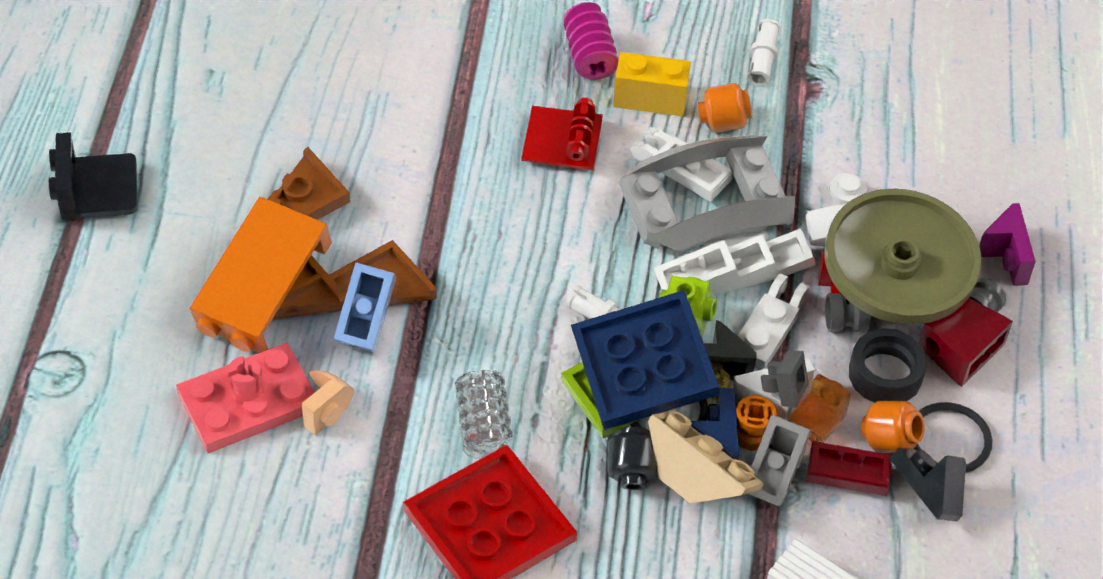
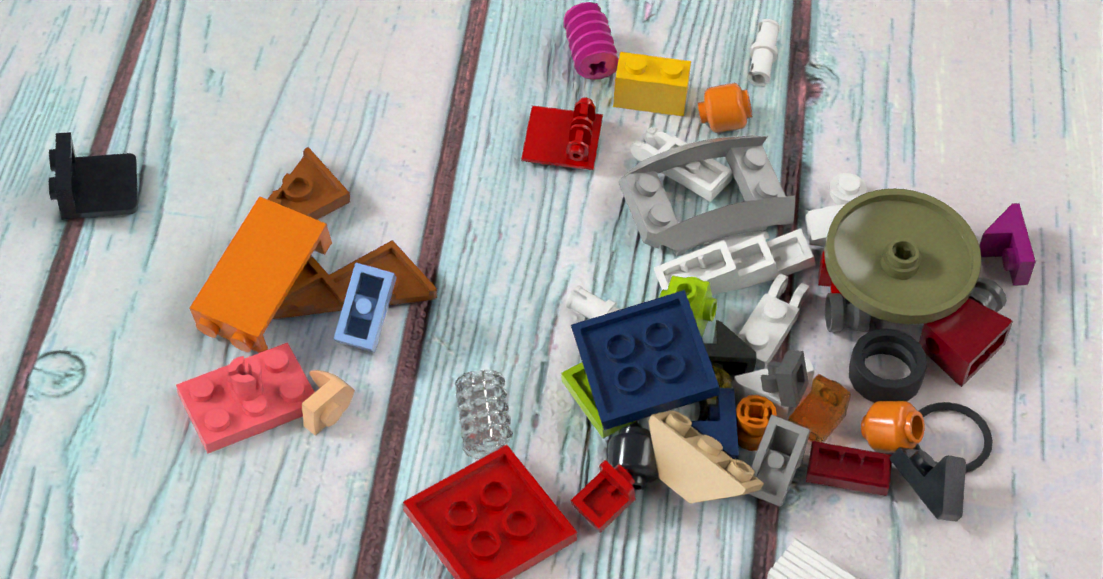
none -> red bracket [571,460,636,533]

